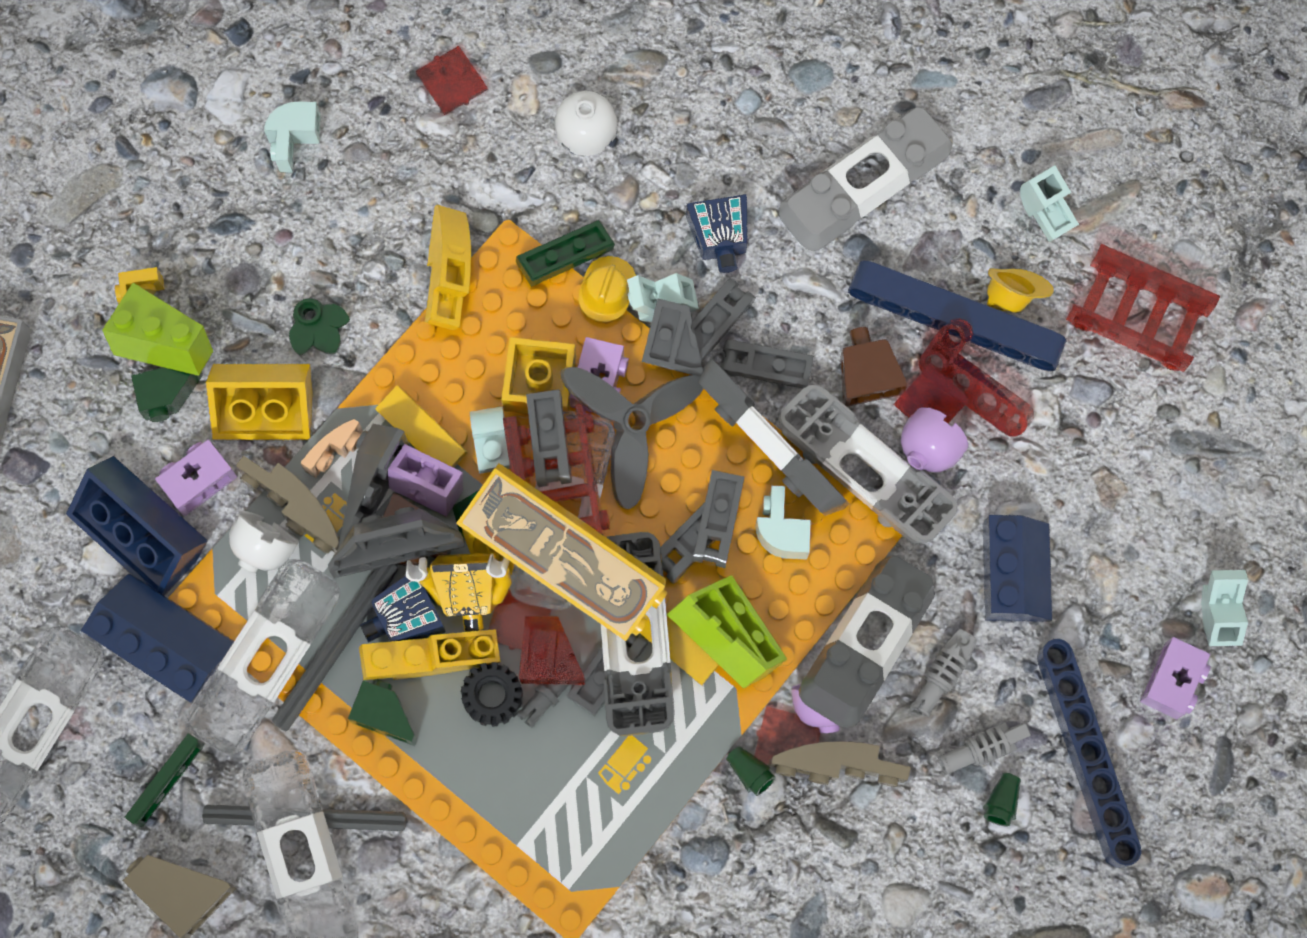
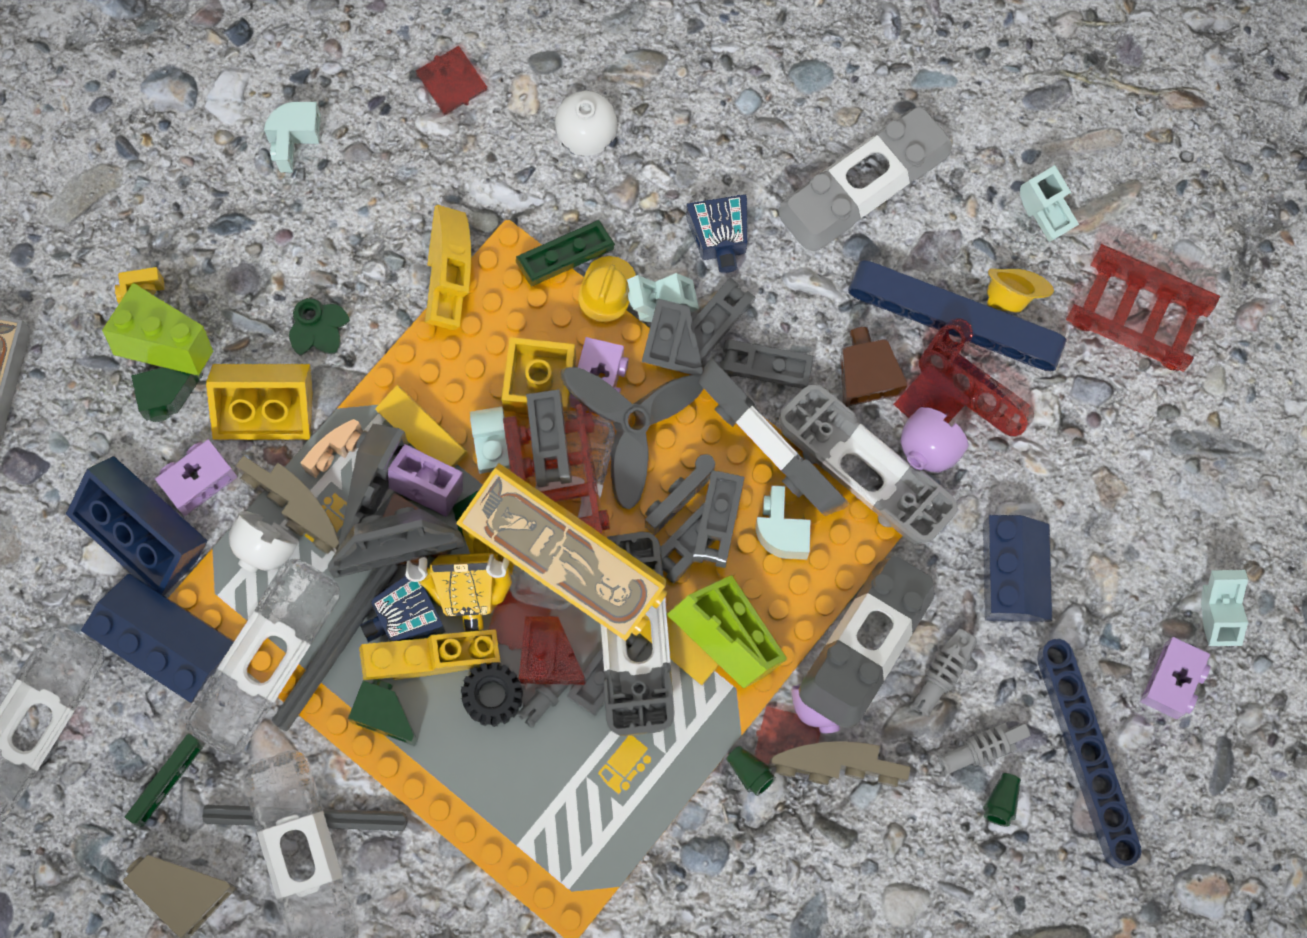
none -> dark grey plate [645,454,715,536]

